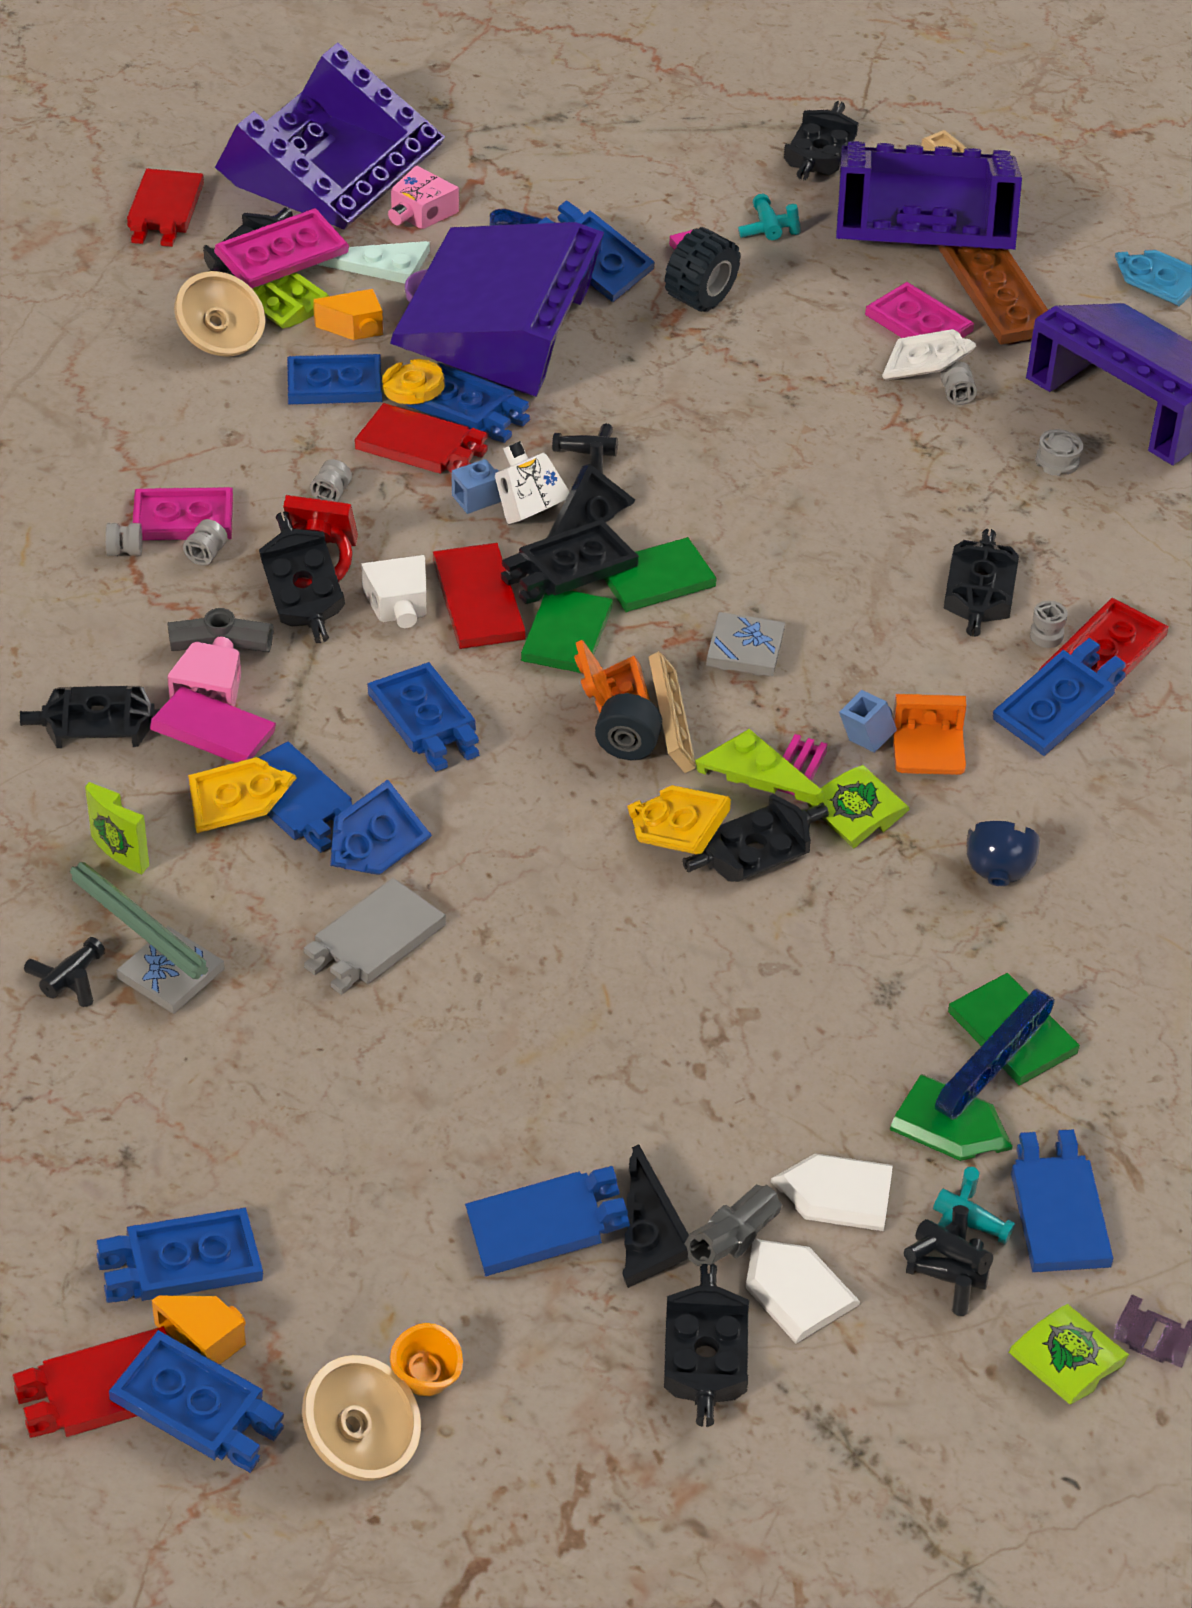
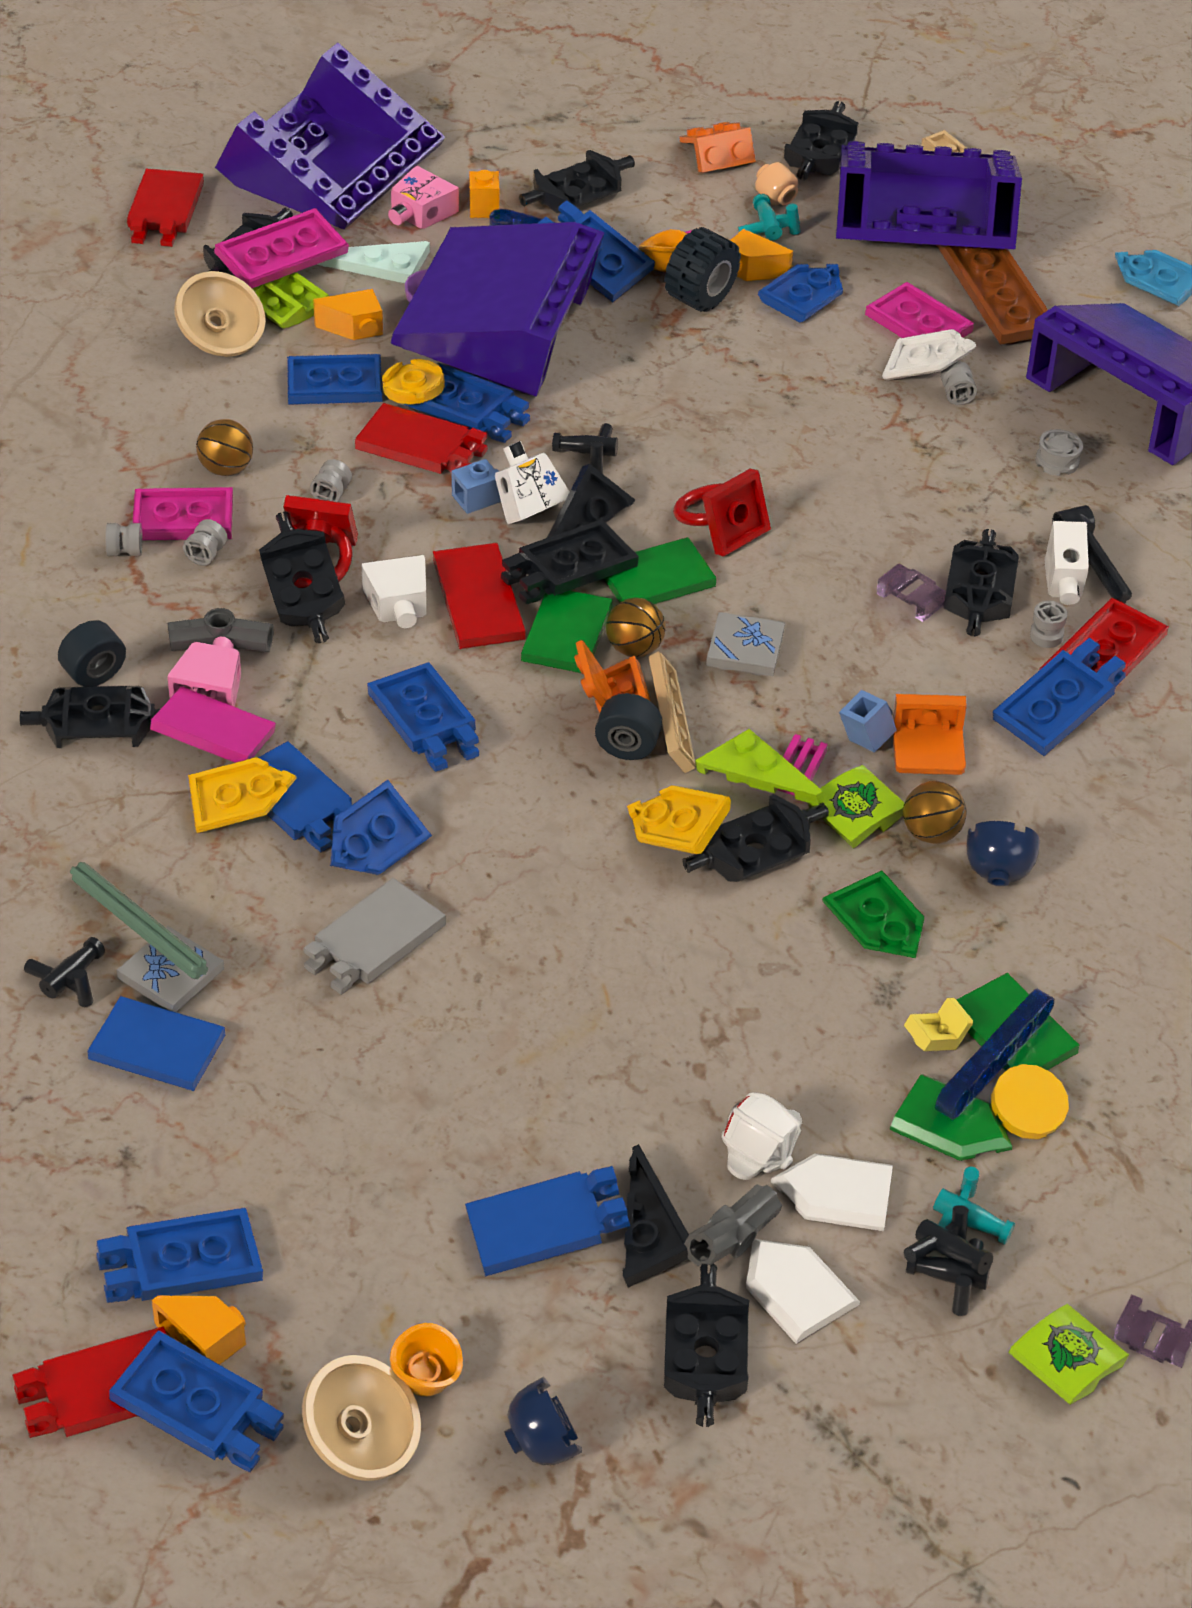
lime slope [85,782,149,875] -> none
blue tile [1011,1129,1114,1272] -> none
none -> black wheel [58,620,126,687]
none -> blue tile [87,996,225,1091]
none -> pearl gold piece [196,419,253,476]
none -> light orange slope [469,170,500,218]
none -> dark blue cylinder [504,1376,582,1465]
none -> black plate [519,150,635,213]
none -> pearl gold piece [606,598,666,657]
none -> light orange helmet [639,229,687,272]
none -> red tile [673,468,771,557]
none -> orange bracket [679,122,756,173]
none -> white piece [722,1092,802,1180]
none -> light orange slope [730,229,793,281]
none -> light nougat head [755,162,798,206]
none -> blue tile [758,264,843,323]
none -> green tile [822,870,925,958]
none -> clear purple piece [876,563,946,622]
none -> pearl gold piece [903,781,967,844]
none -> light yellow bracket [904,998,973,1051]
none -> yellow tile [991,1064,1069,1140]
none -> white torso [1045,521,1088,605]
none -> black axle [1052,505,1132,604]

